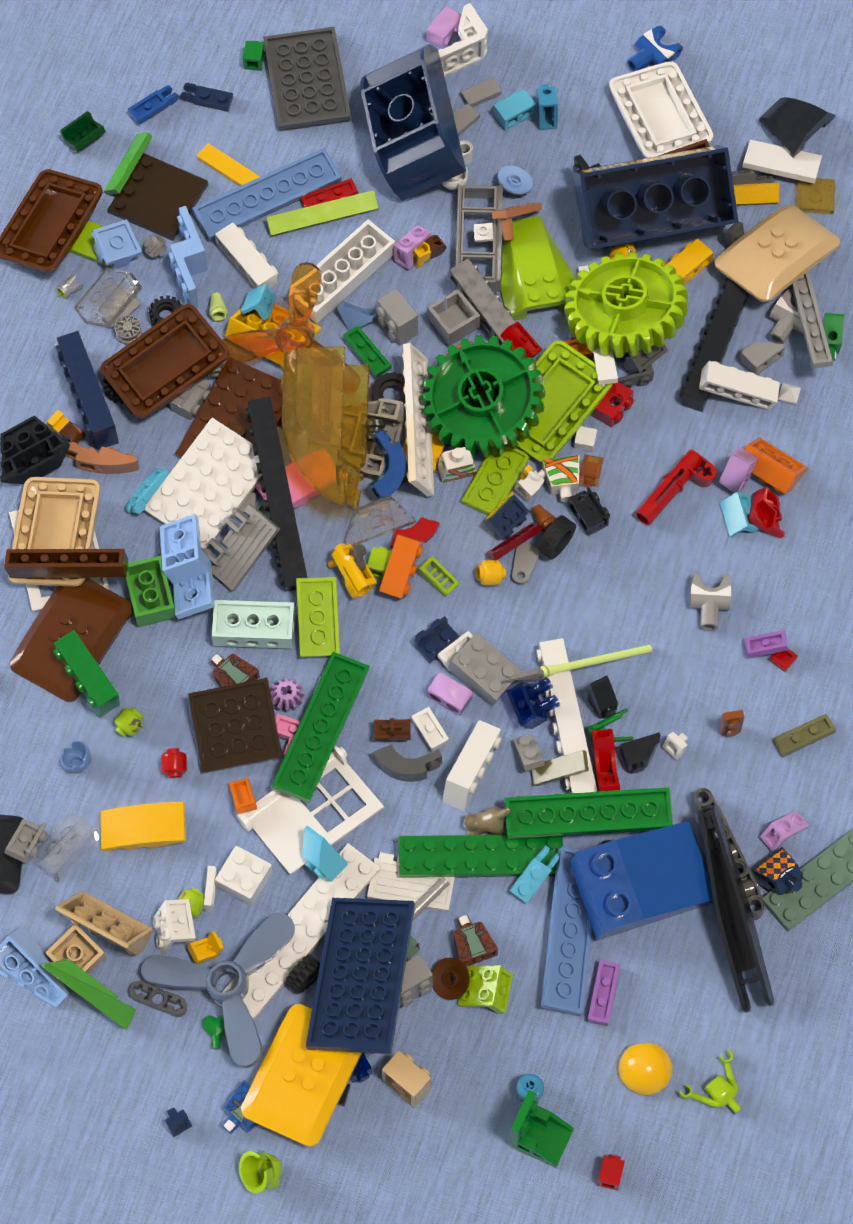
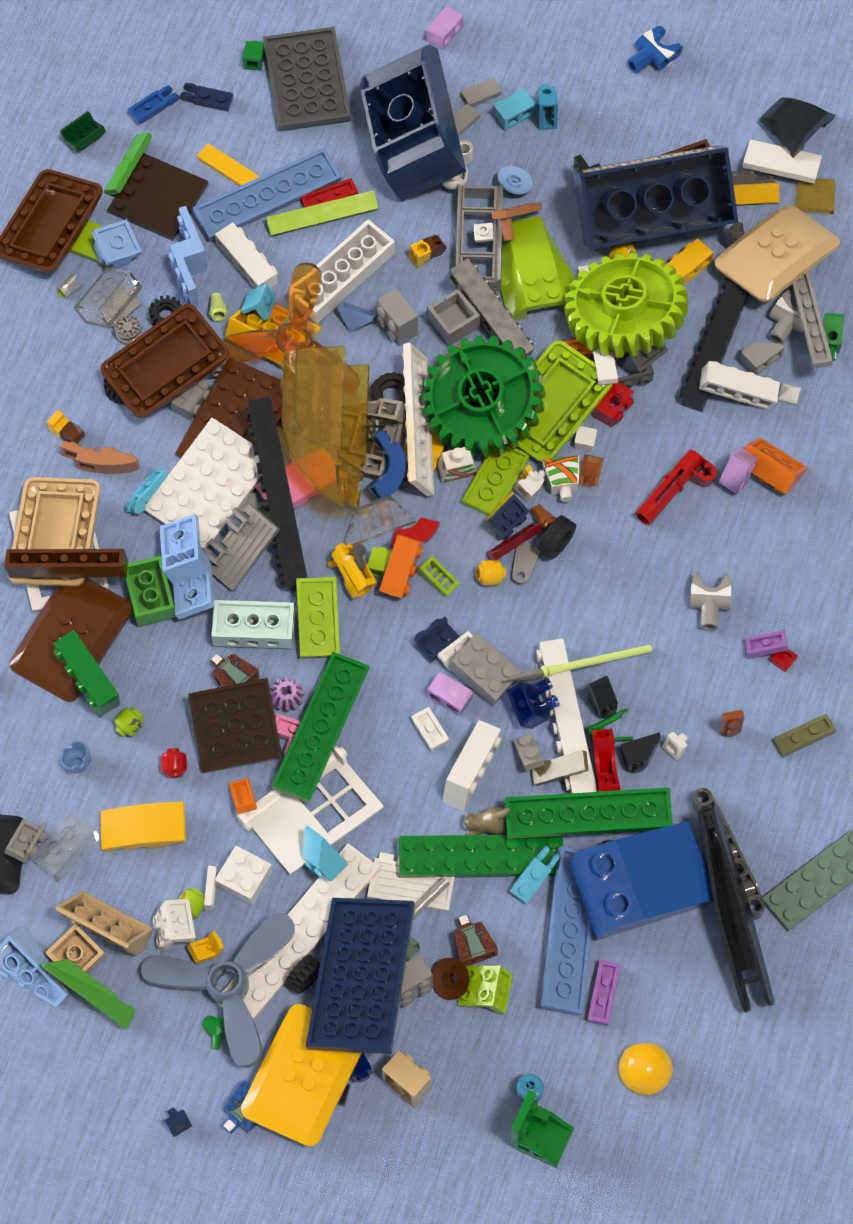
black wedge [0,415,70,484] -> none
dark blue brick [55,331,119,451] -> none
dark grey beam [129,981,188,1017] -> none
light grey gear [144,235,167,258] -> none
lime helmet [239,1150,282,1194] -> none
green plate [343,325,392,378] -> none
dark grey arch [373,744,442,782] -> none
reddish brown hips [374,718,411,741] -> none
lavender bracket [393,225,431,269] -> none
white bracket [438,3,488,77] -> none
red slope [501,321,542,358] -> none
black hinge [568,487,610,536] -> none
red brick [597,1154,625,1191] -> none
white wedge [609,62,713,158] -> none
lime piece [679,1050,742,1114] -> none
medium azure panel [720,492,759,537] -> none
red slope [748,487,785,538] -> none
dark blue torso [752,847,803,895] -> none
lavender bracket [760,811,809,852] -> none

